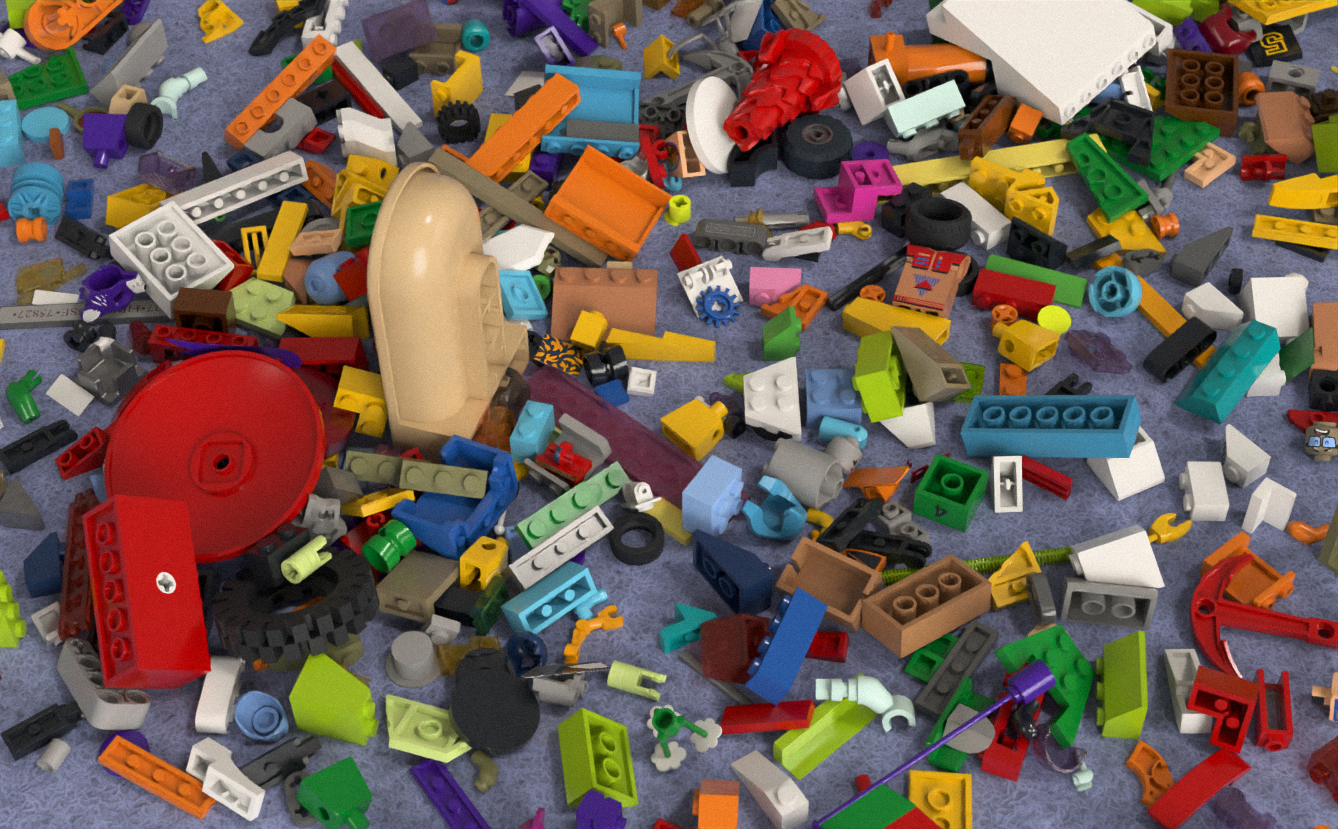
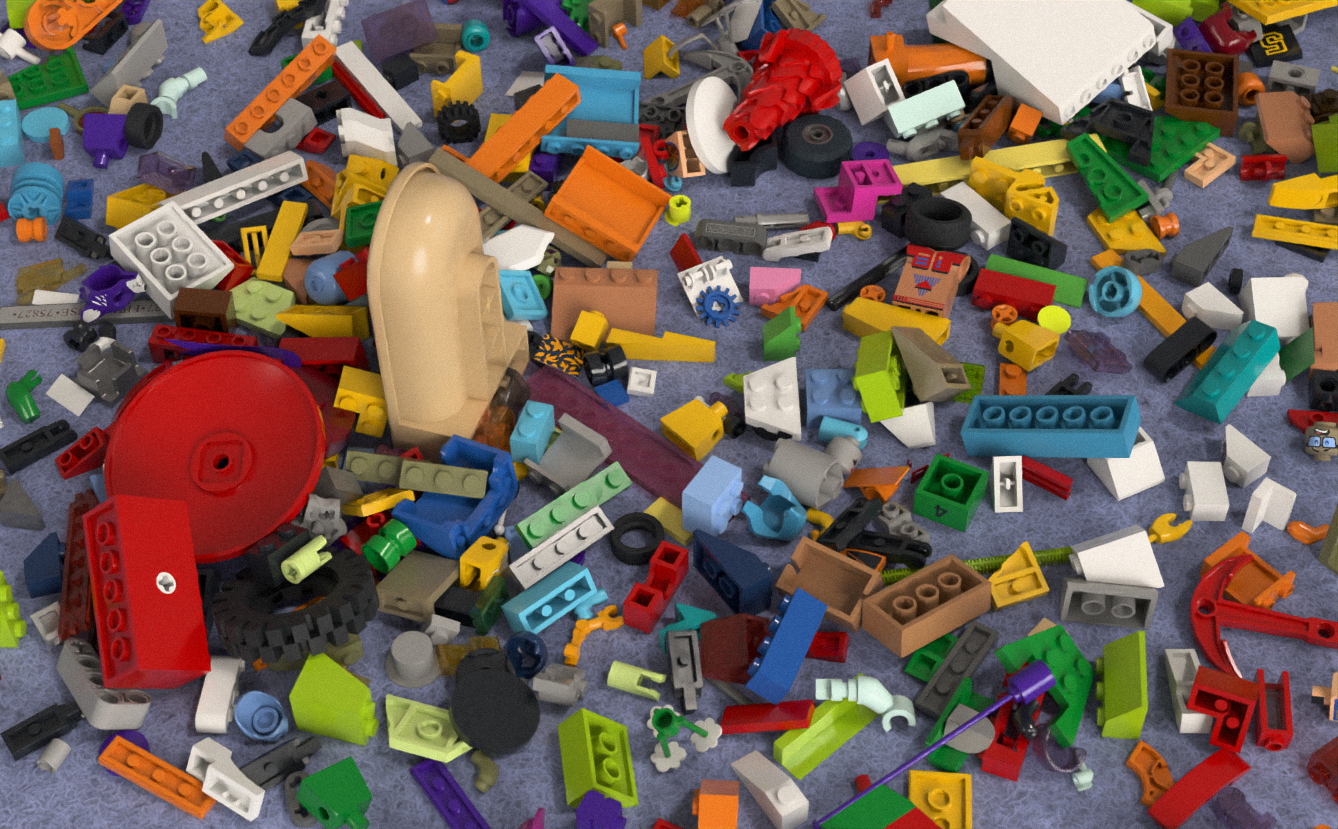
clear red cone [129,321,152,355] -> none
sticker [522,661,611,678] -> none
red hips [535,441,592,488] -> none
white hinge [620,481,661,512] -> none
clear yellow hand [748,208,774,238] -> none
dark grey beam [1026,572,1056,625] -> none
black tile [1066,234,1122,269] -> none
none -> red arch [623,540,689,634]
none -> hinge [665,630,704,714]

